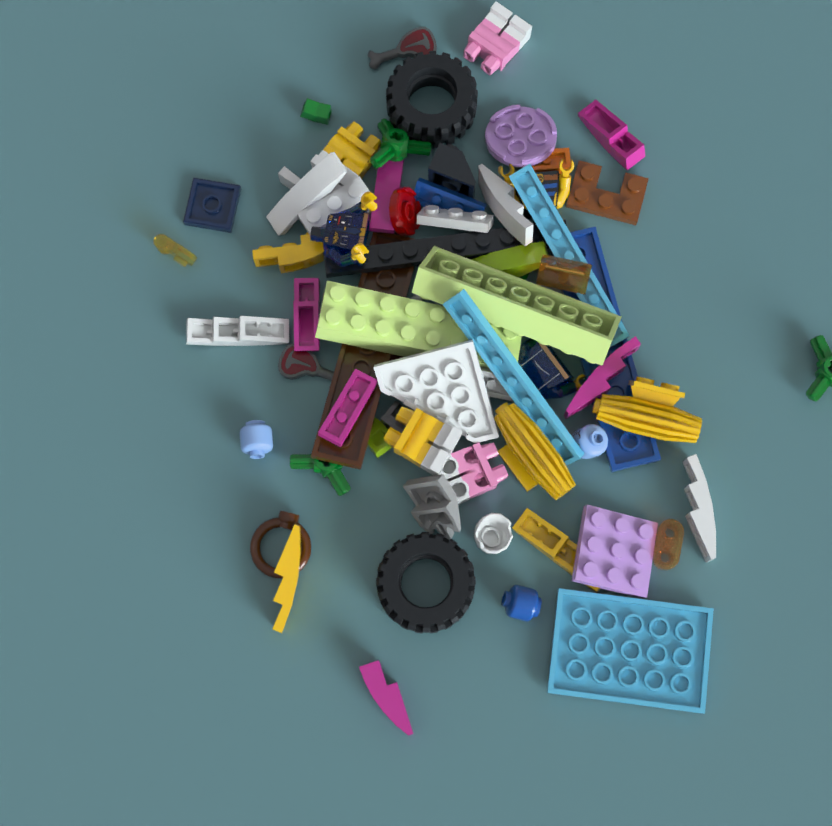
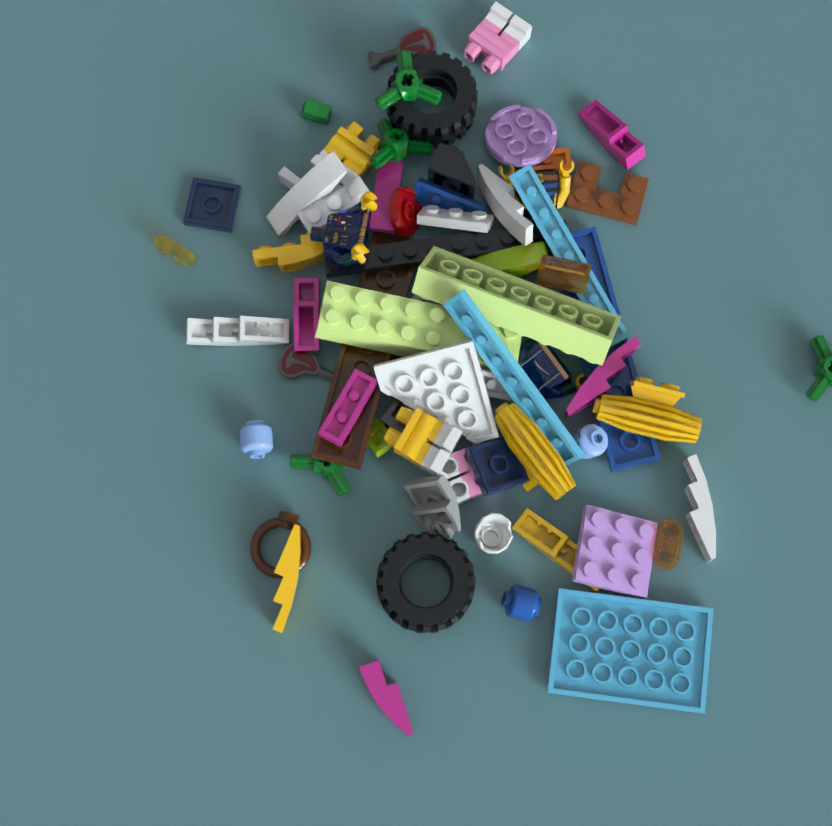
none -> green bush [375,50,442,110]
none -> dark blue tile [465,437,530,497]

